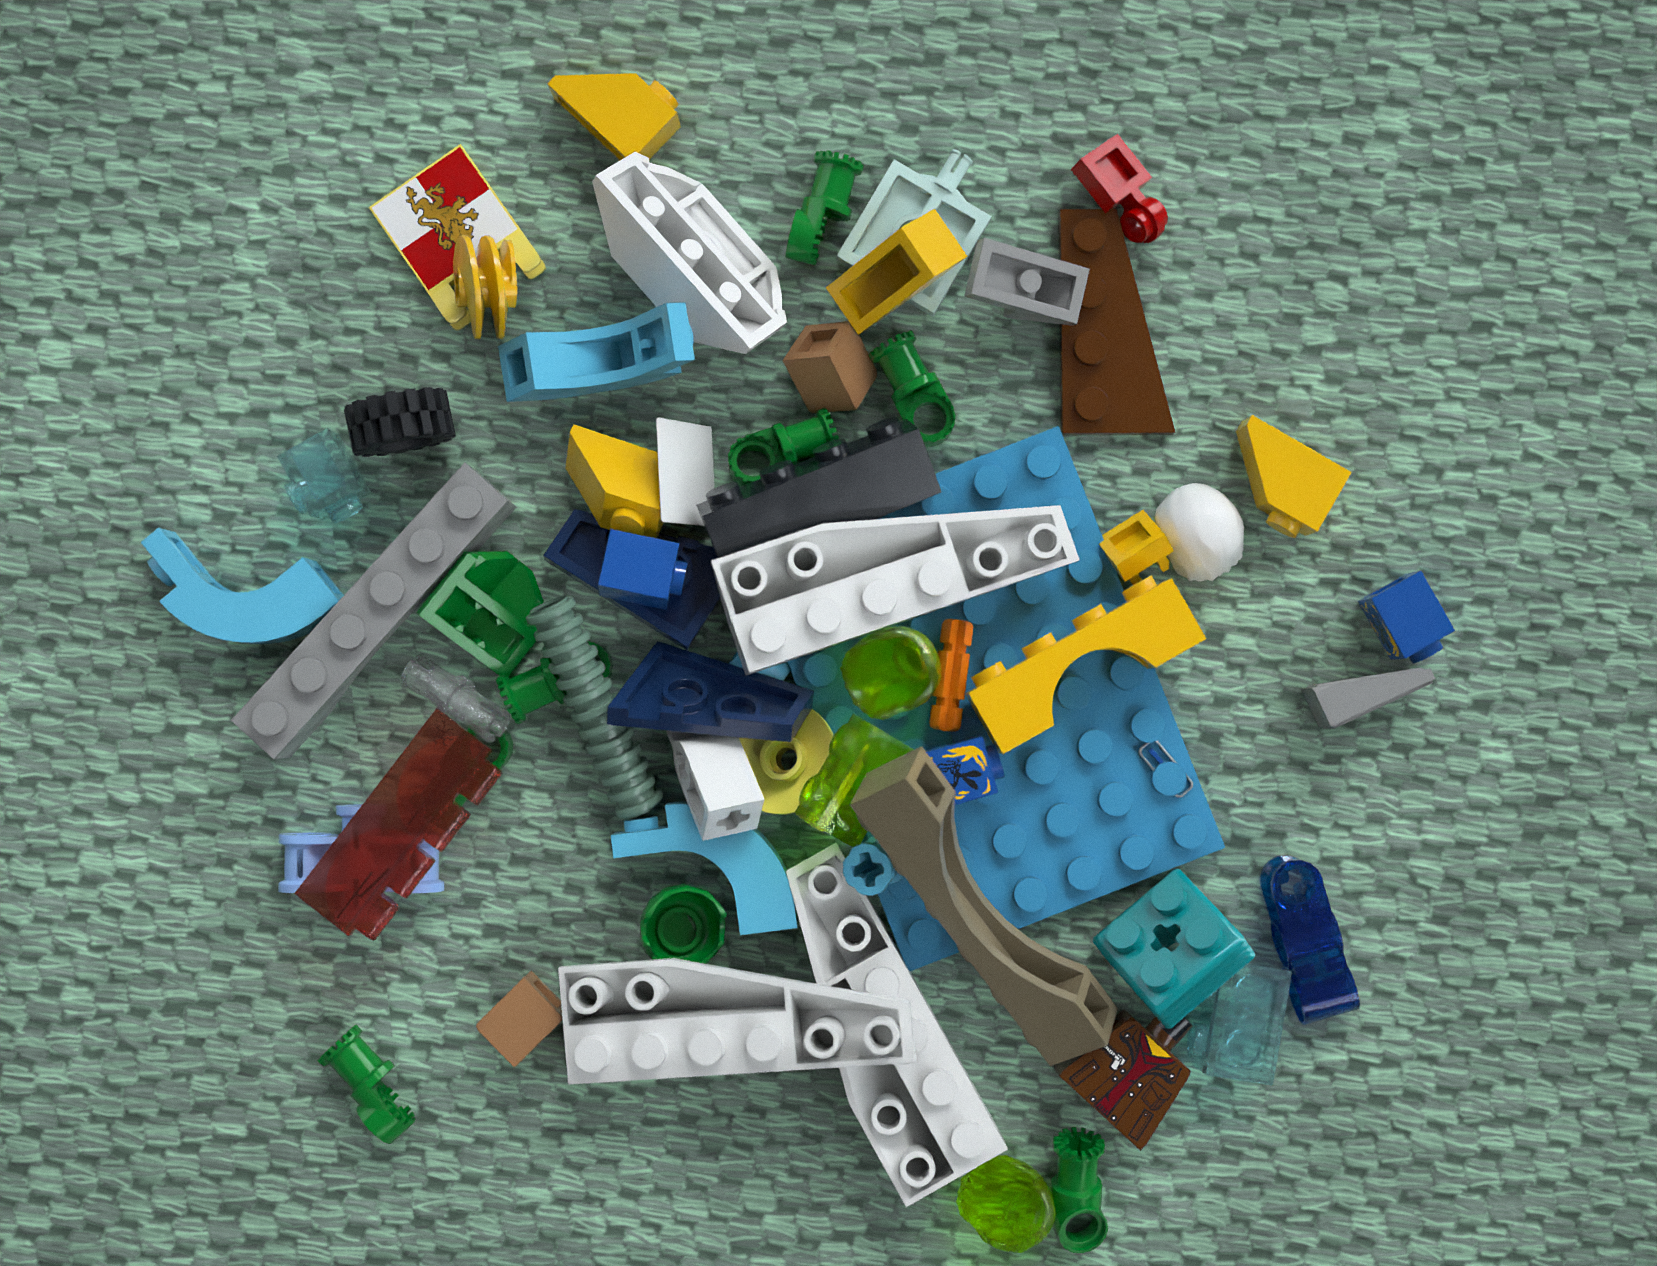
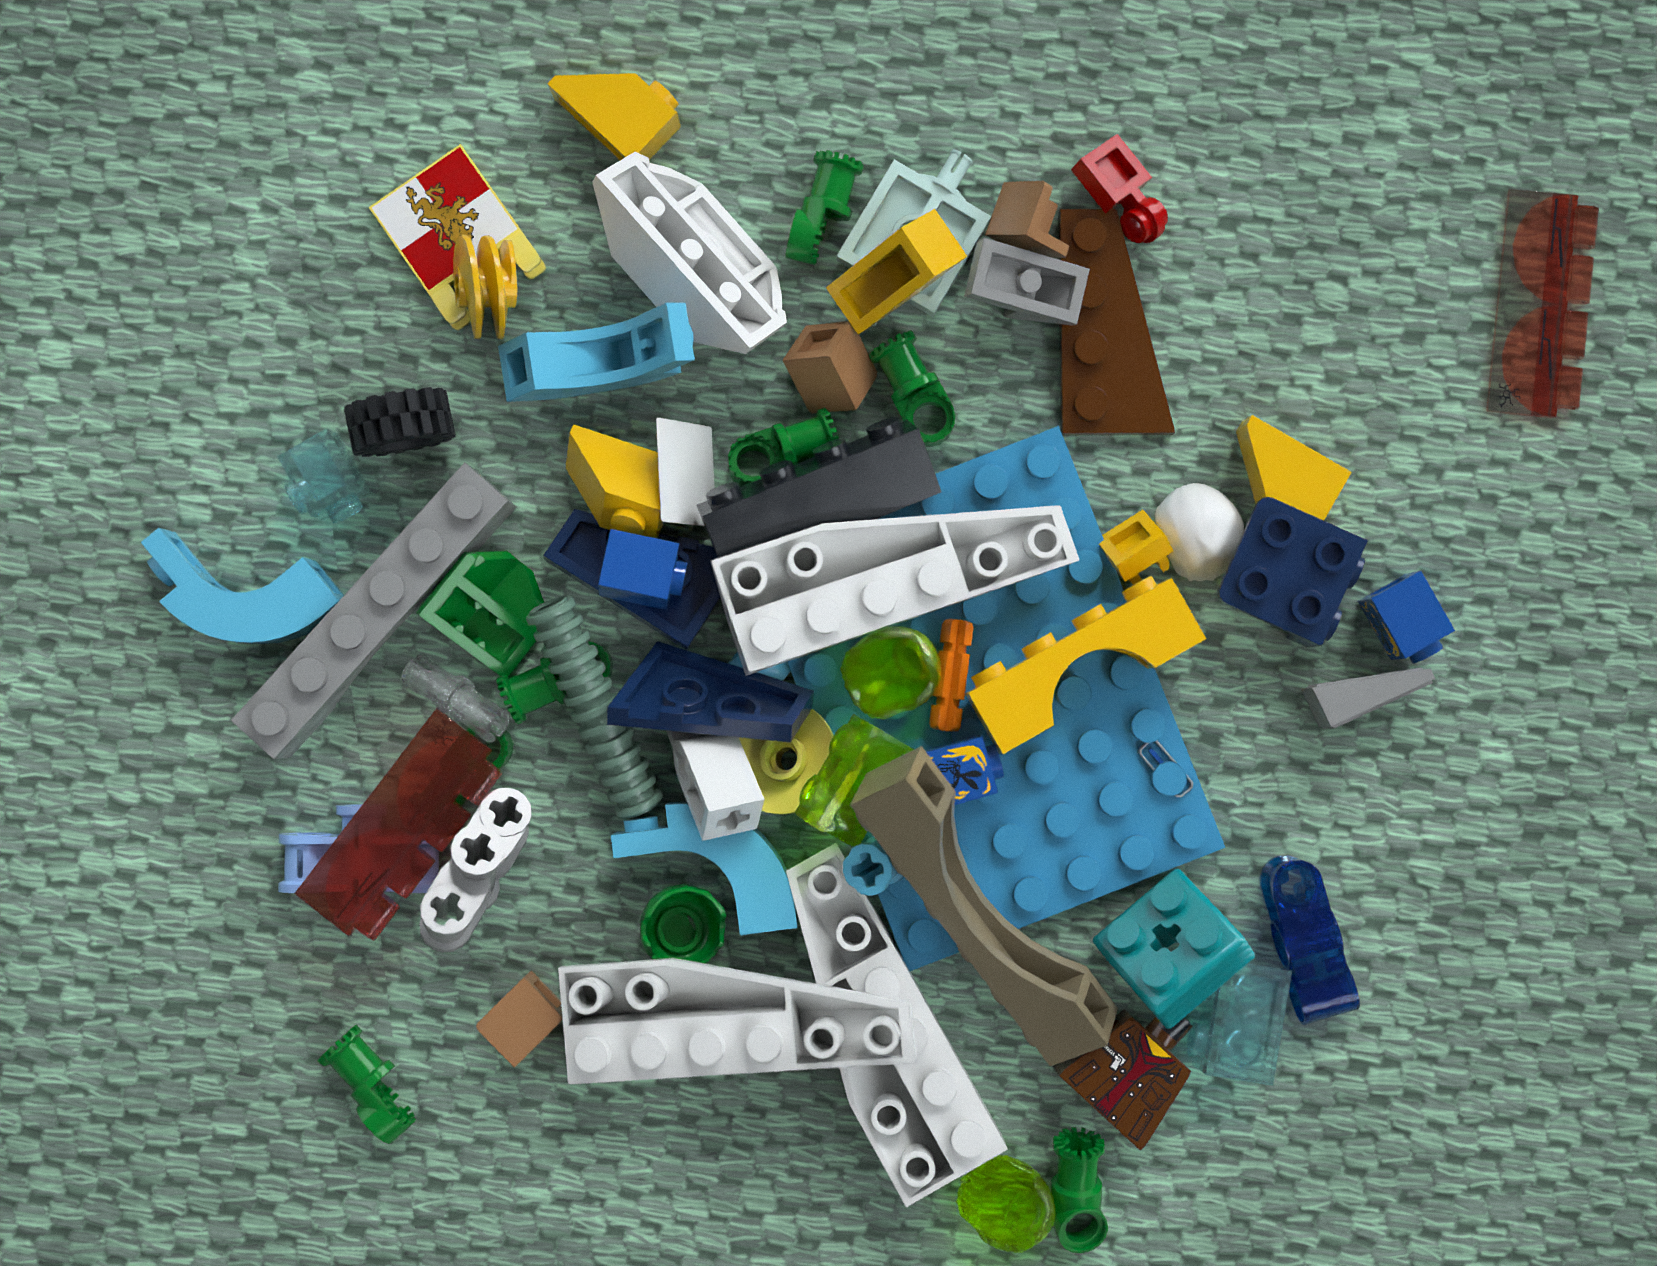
none -> light grey axle [420,788,532,953]
none -> medium nougat panel [985,181,1070,258]
none -> dark blue bracket [1217,497,1368,647]
none -> clear red windscreen [1486,189,1599,419]

